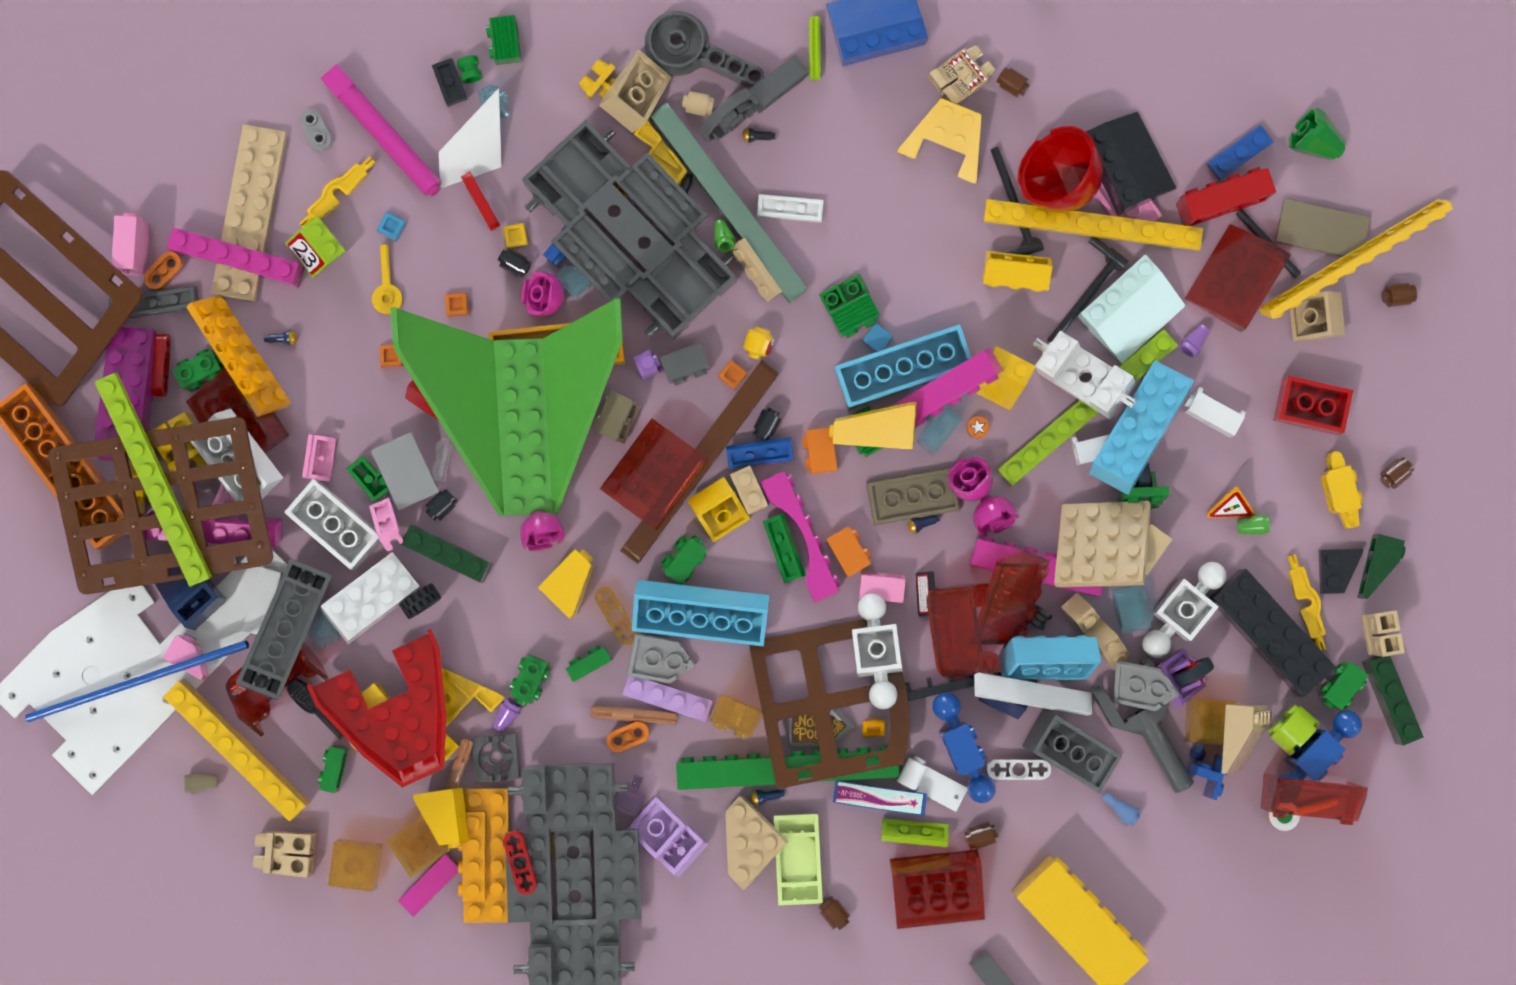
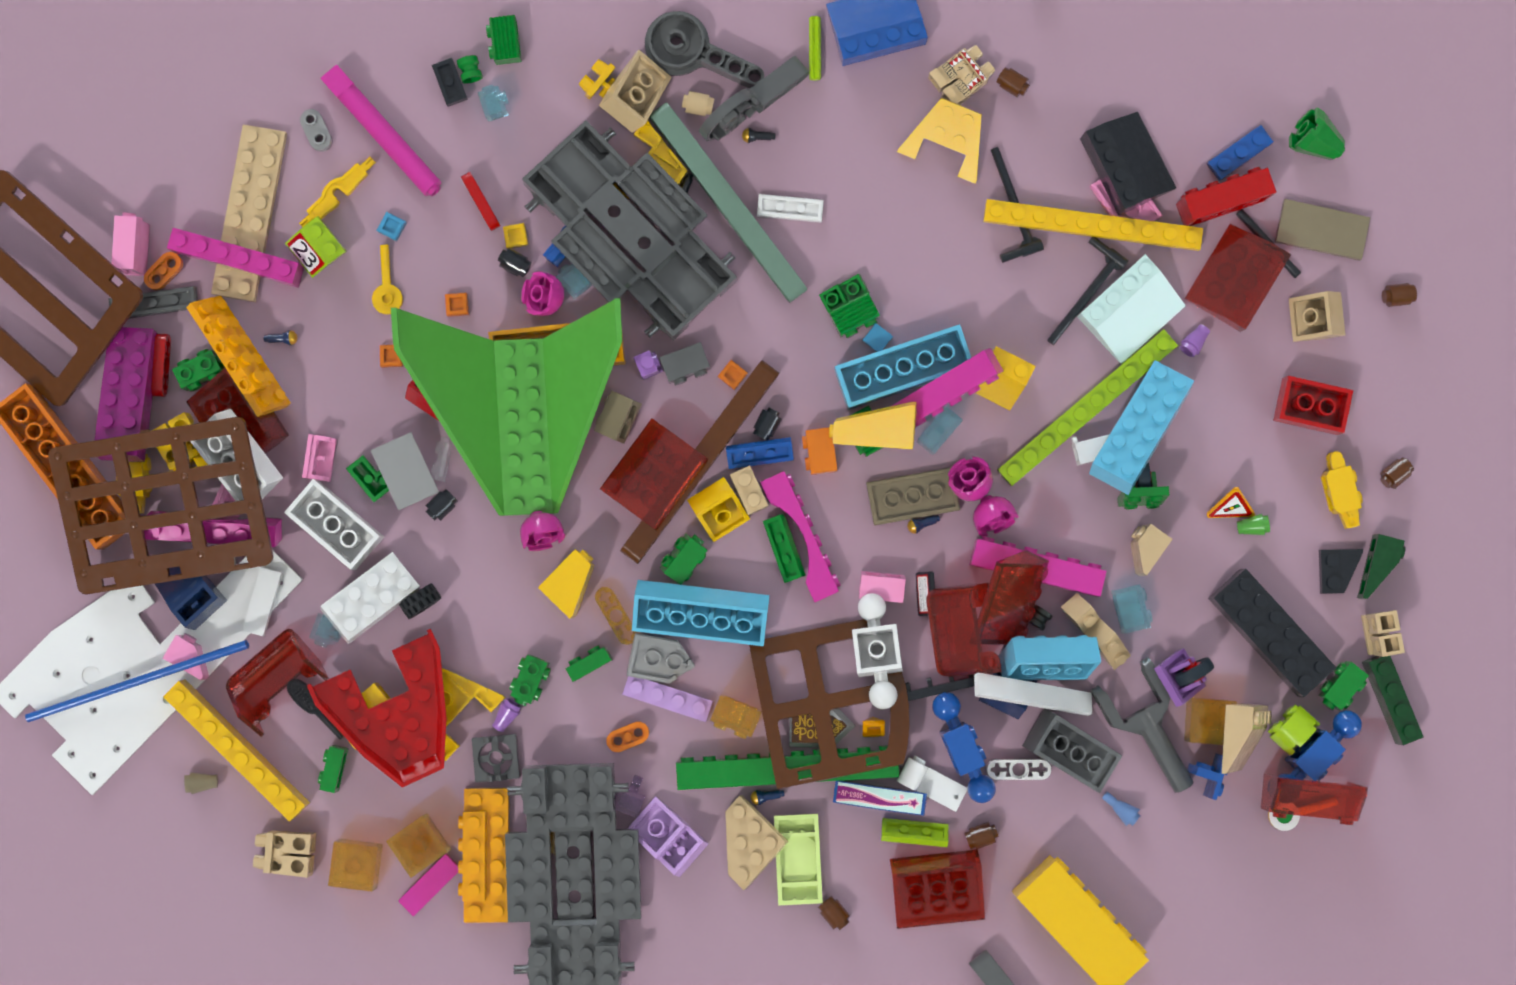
lime plate [94,372,212,587] -> none
dark grey plate [236,559,332,701] -> none
bright pink hinge [369,498,403,552] -> none
dark green brick [401,525,493,583] -> none
yellow slope [413,788,469,849] -> none
white sticker [439,88,502,188] -> none
nougat axle [444,739,474,790] -> none
red beam [503,830,538,895] -> none
nougat axle [590,705,678,725] -> none
bright green cone [714,219,736,252] -> none
tan plate [731,238,782,303] -> none
yellow head [743,326,774,360] -> none
orange brick [826,526,872,578] -> none
orange tile [967,416,989,439] -> none
yellow brick [982,251,1053,292] -> none
red piece [1017,126,1103,212] -> none
white brick [1033,331,1137,419] -> none
tan plate [1054,501,1151,587] -> none
light grey tile [1113,660,1180,711] -> none
white brick [1142,562,1227,658] -> none
white brick [1184,387,1246,438] -> none
dark blue piece [1190,743,1206,761] -> none
yellow plate [1259,199,1453,319] -> none
yellow piece [1287,554,1327,650] -> none

